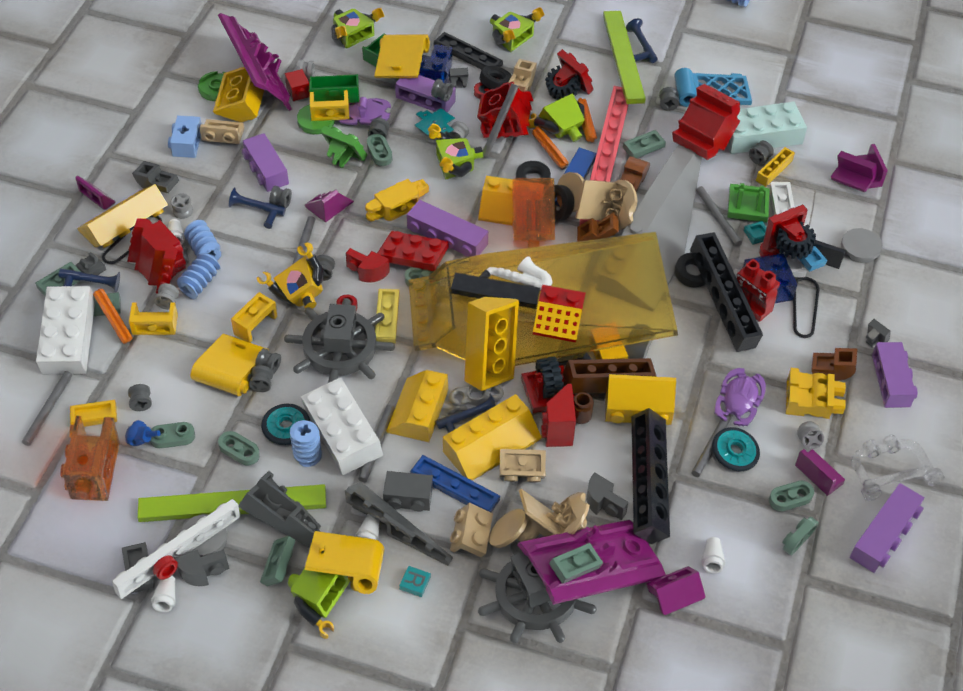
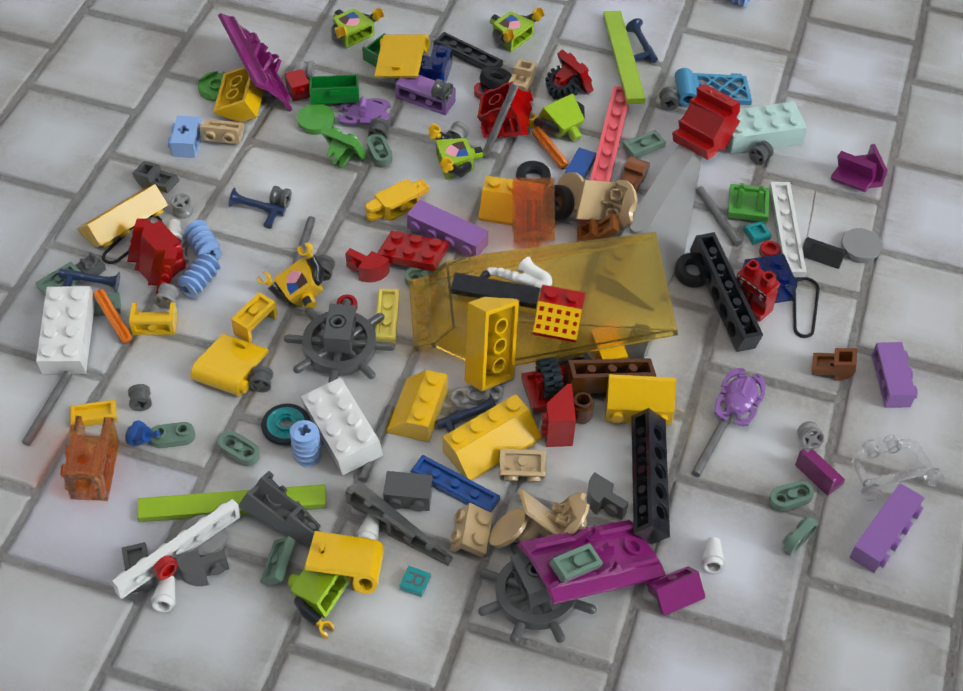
magenta slope [75,176,116,210] -> none
medium lavender brick [242,133,289,192] -> none
dark grey wheel [255,348,281,374] -> none
magenta slope [305,189,354,222] -> none
yellow panel [310,90,349,121] -> none
teal piece [415,108,455,135] -> none
dark grey tile [448,67,469,88] -> none
orange axle [578,98,597,143] -> none
teal wheel [712,427,760,472] -> none
yellow piece [756,147,795,187] -> none
plate [763,204,816,259] -> none
yellow hips [785,367,846,419] -> none
dark azure plate [797,246,828,272] -> none
dark grey tile [866,319,891,347] -> none

